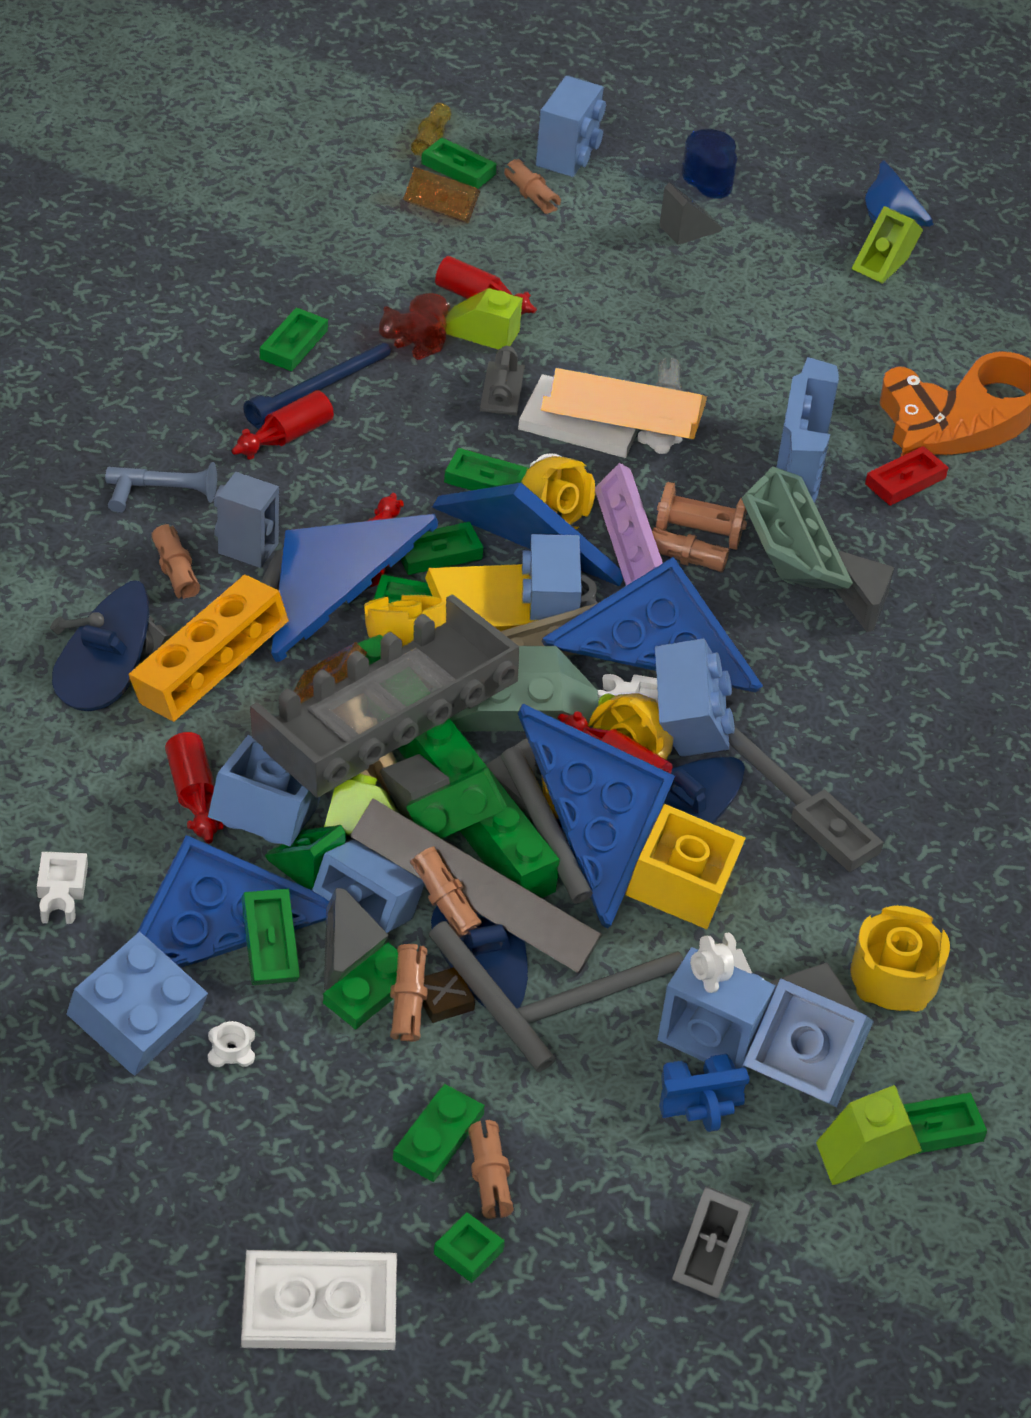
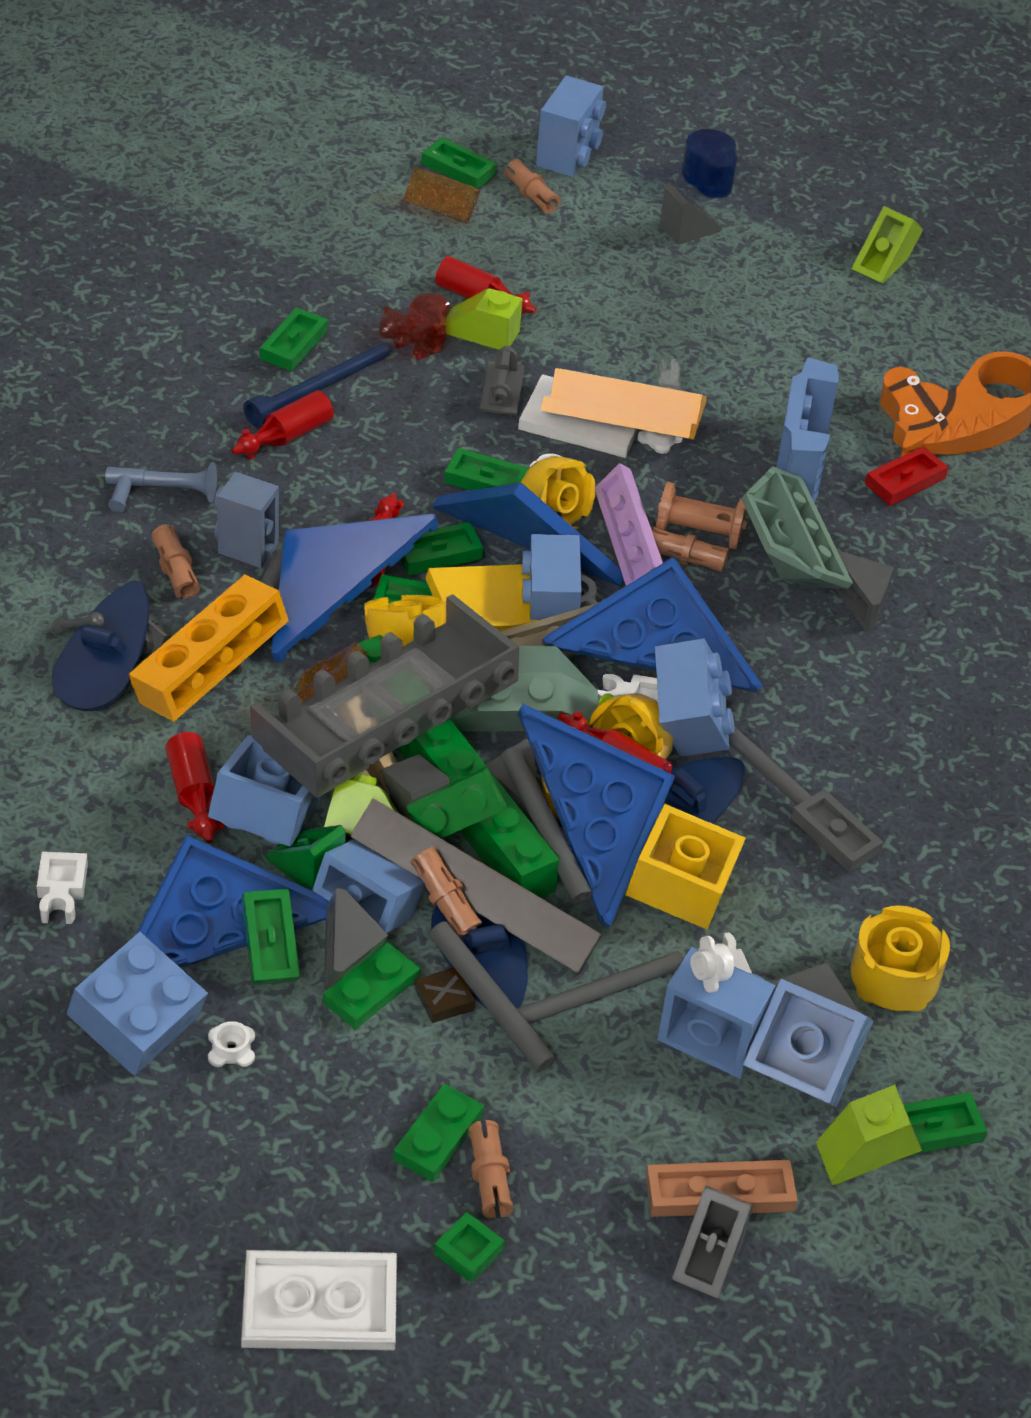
nougat pin [390,944,428,1041] -> none
clear yellow pin [411,103,452,157] -> none
blue hips [659,1054,750,1132] -> none
blue hat [865,161,933,227] -> none
none -> nougat plate [645,1160,798,1217]

